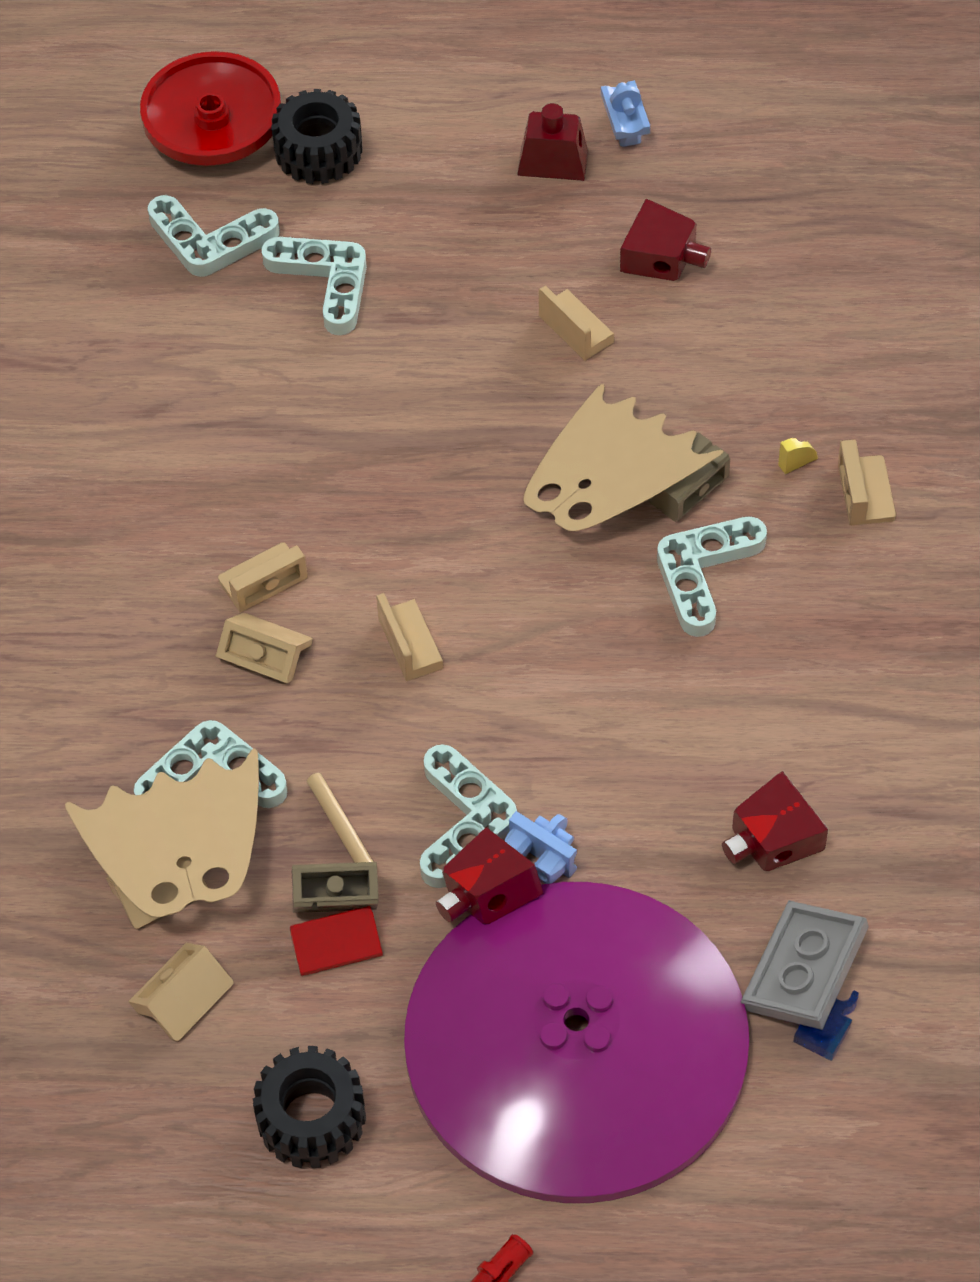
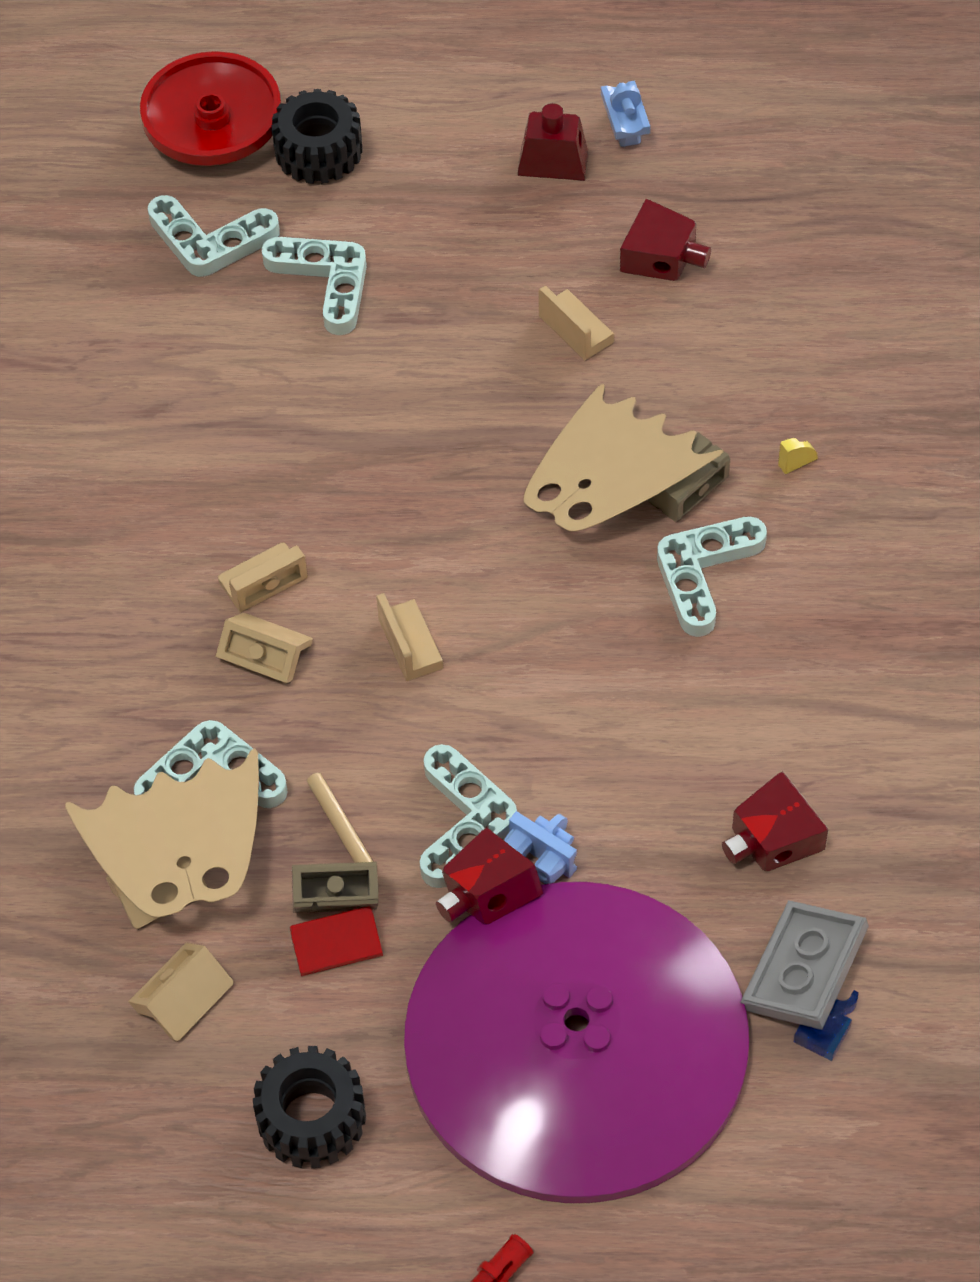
tan panel [838,440,896,526] -> none

